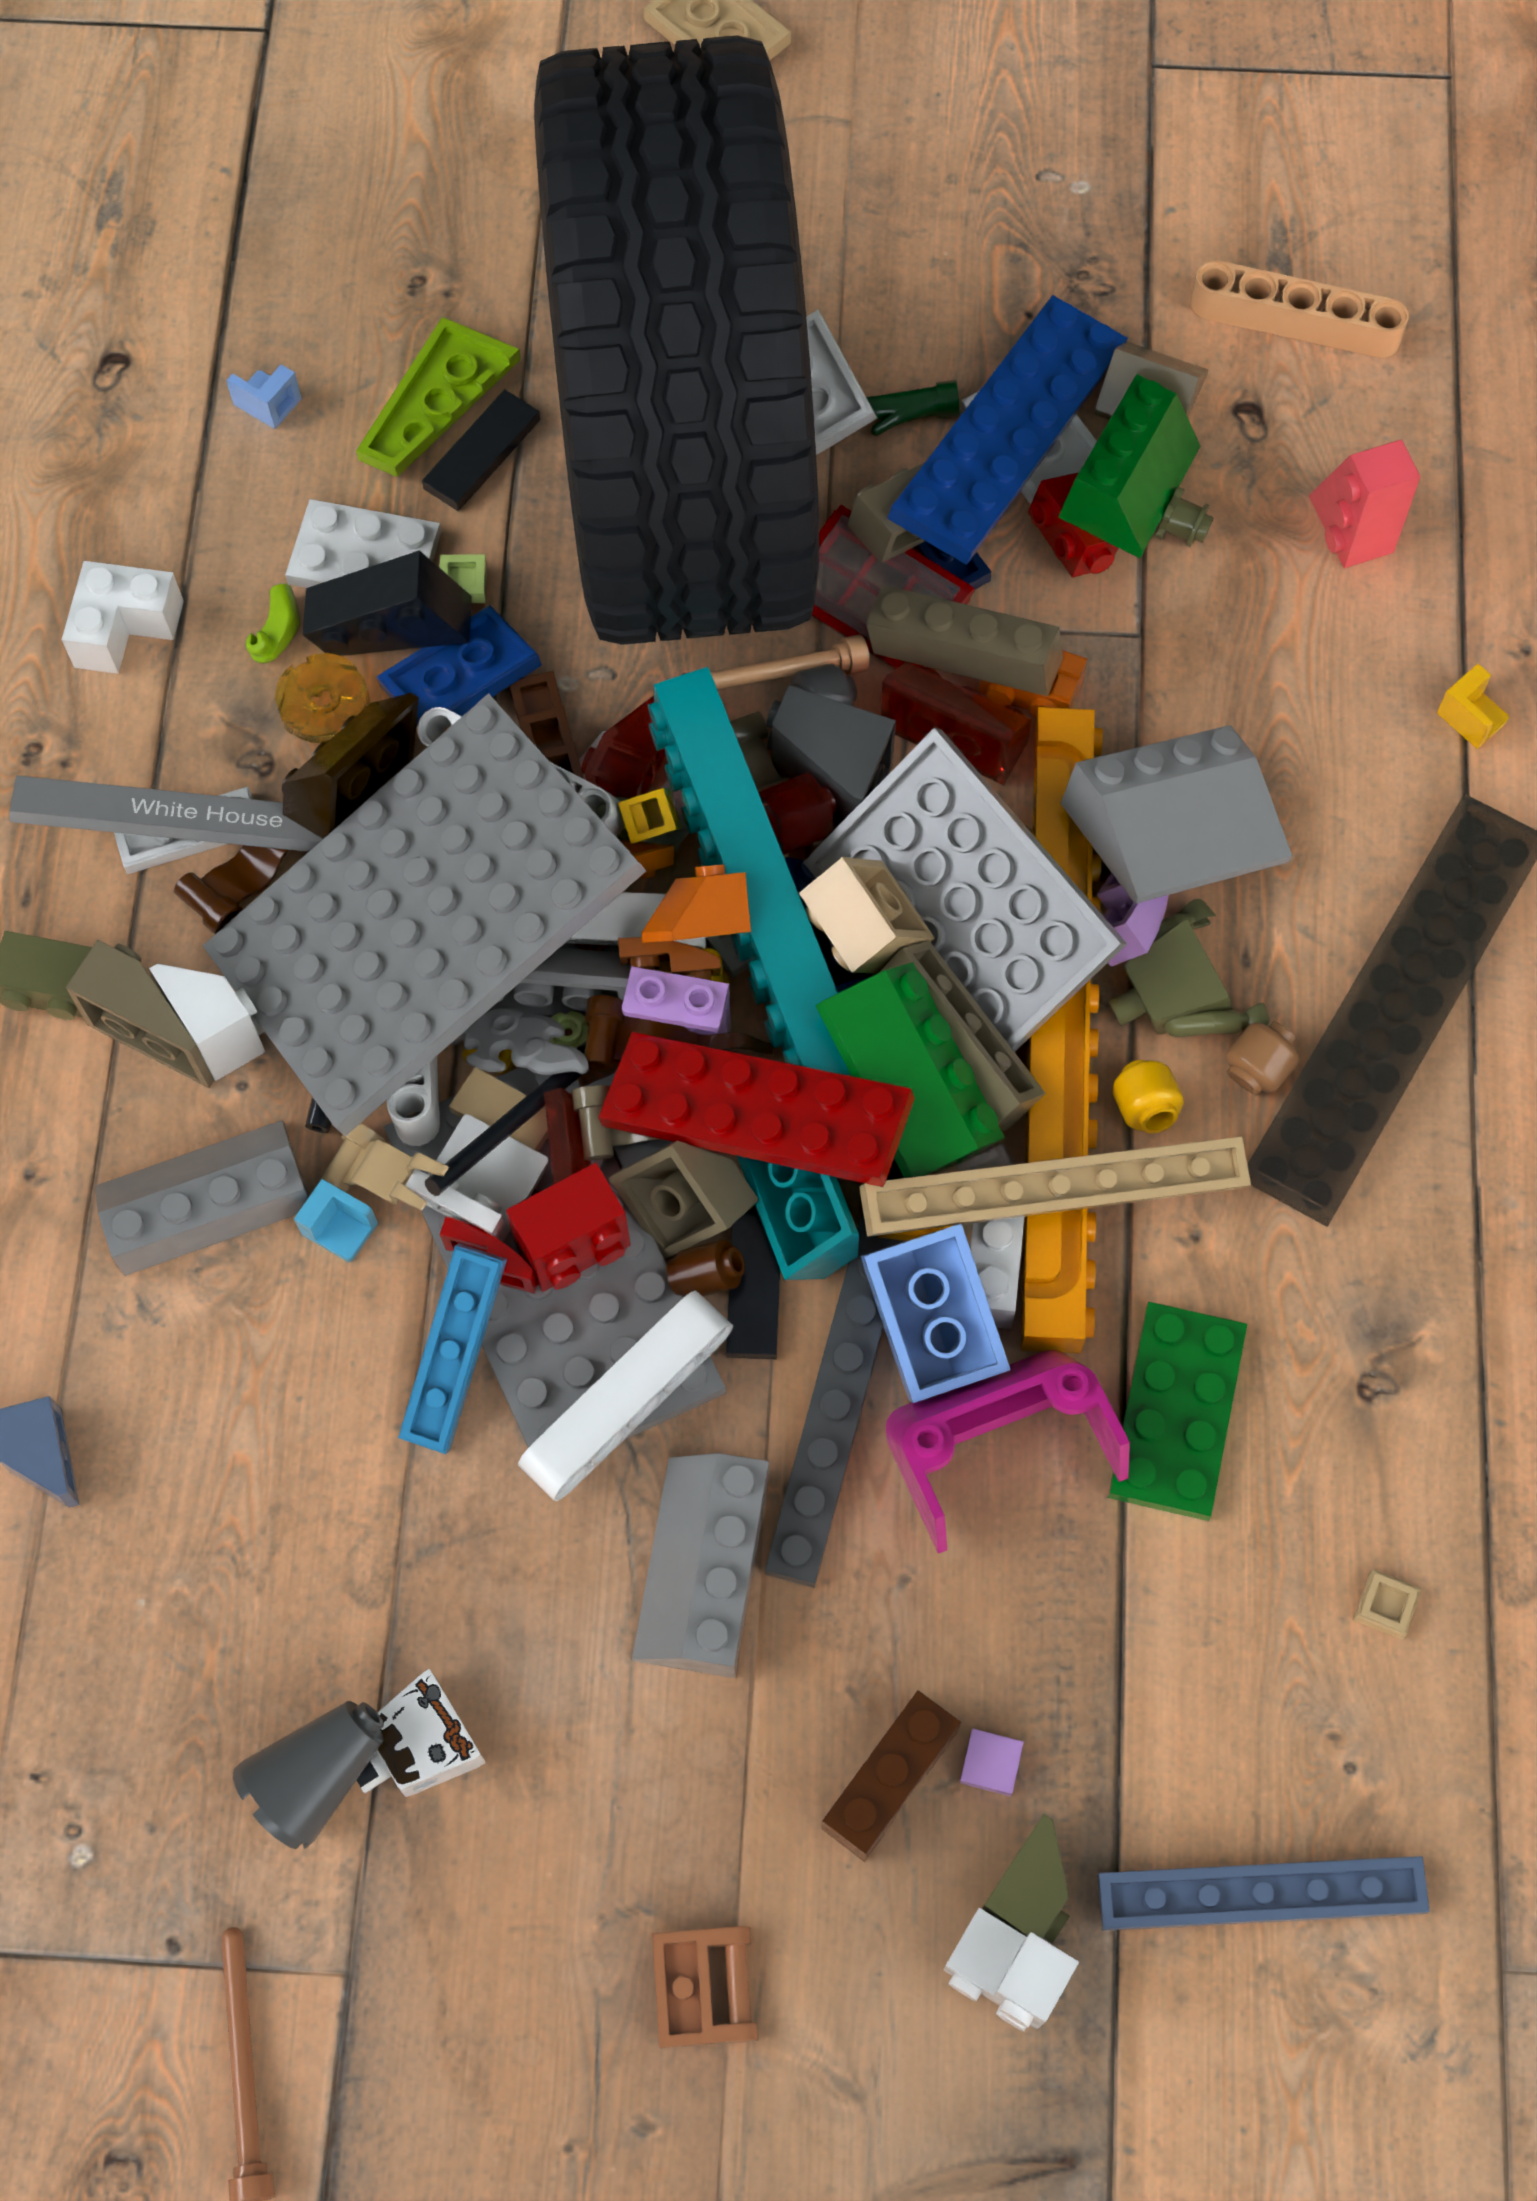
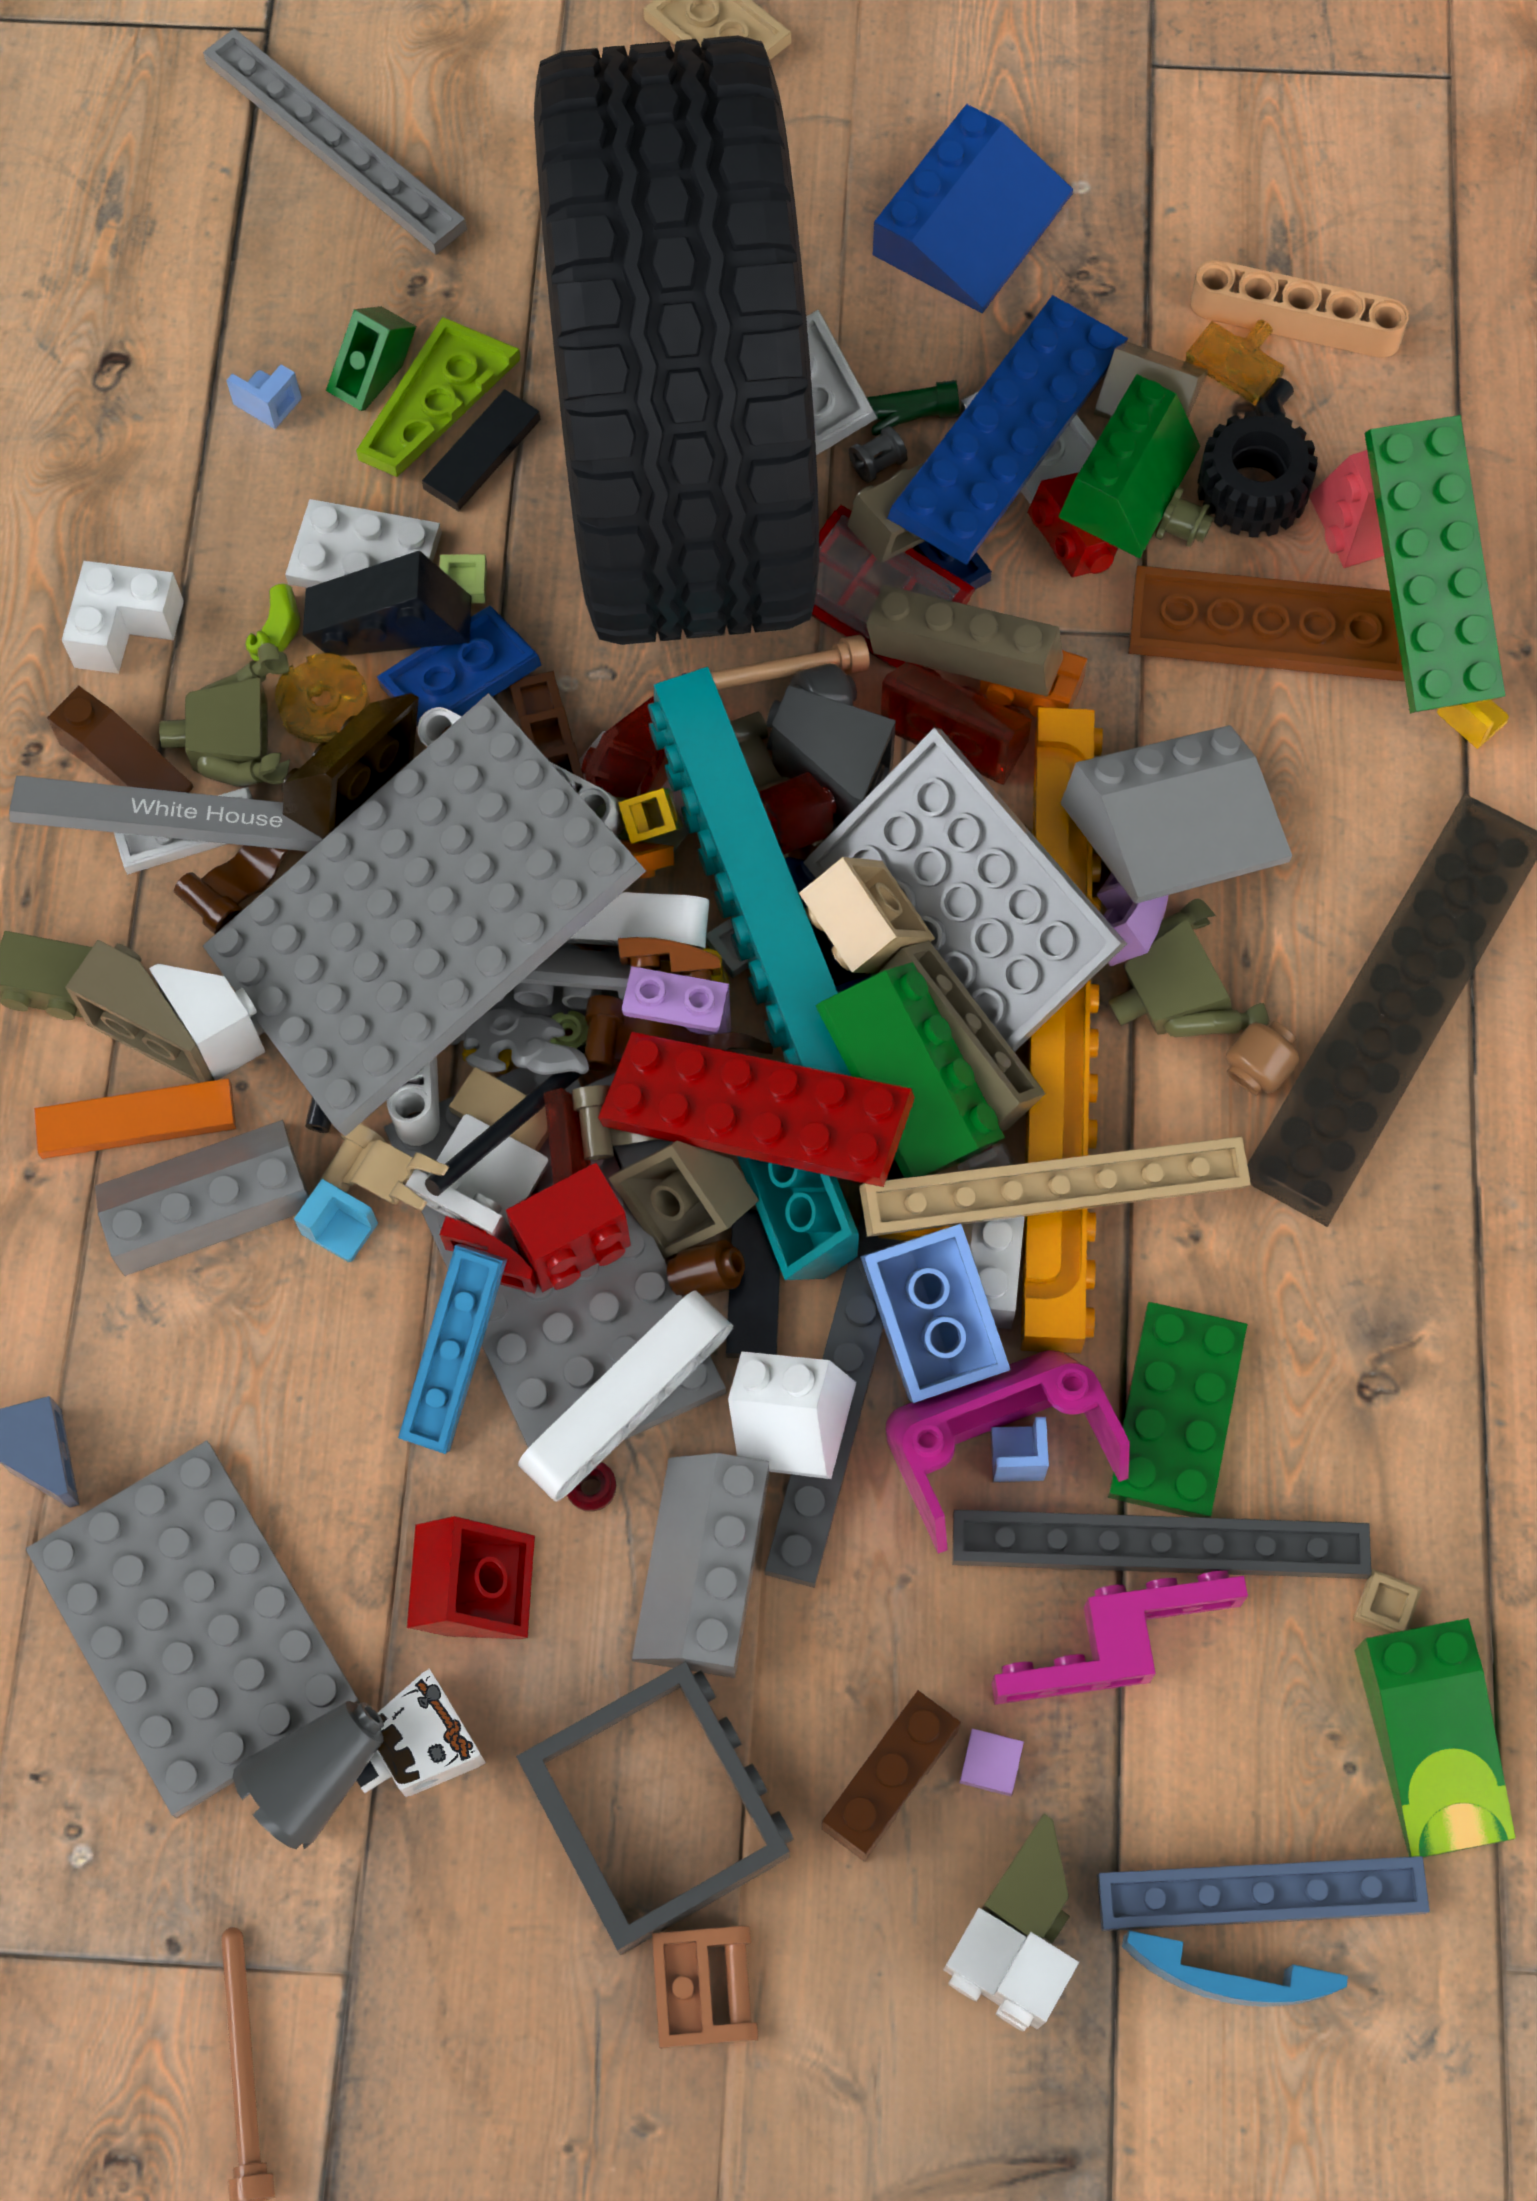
orange slope [641,864,751,943] -> none
yellow head [1112,1060,1184,1134] -> none
none -> light grey plate [25,1440,360,1818]
none -> orange tile [34,1078,236,1159]
none -> reddish brown slope [47,685,194,793]
none -> olive torso [159,643,290,787]
none -> light grey plate [203,28,467,255]
none -> green slope [326,306,417,411]
none -> red slope [407,1516,535,1639]
none -> dark grey window [516,1661,794,1955]
none -> dark red plate [567,1462,617,1512]
none -> white slope [728,1351,857,1479]
none -> dark grey bush [849,426,908,483]
none -> blue slope [873,103,1073,314]
none -> dark grey plate [952,1510,1371,1579]
none -> light blue panel [990,1417,1049,1482]
none -> dark pink bracket [991,1570,1248,1705]
none -> dark azure slope [1122,1931,1348,2007]
none -> dark orange plate [1128,565,1404,682]
none -> clear yellow plate [1185,320,1285,405]
none -> black tyre [1197,411,1318,537]
none -> black arm [1254,378,1294,420]
none -> green slope [1354,1618,1516,1858]
none -> green plate [1364,415,1506,713]

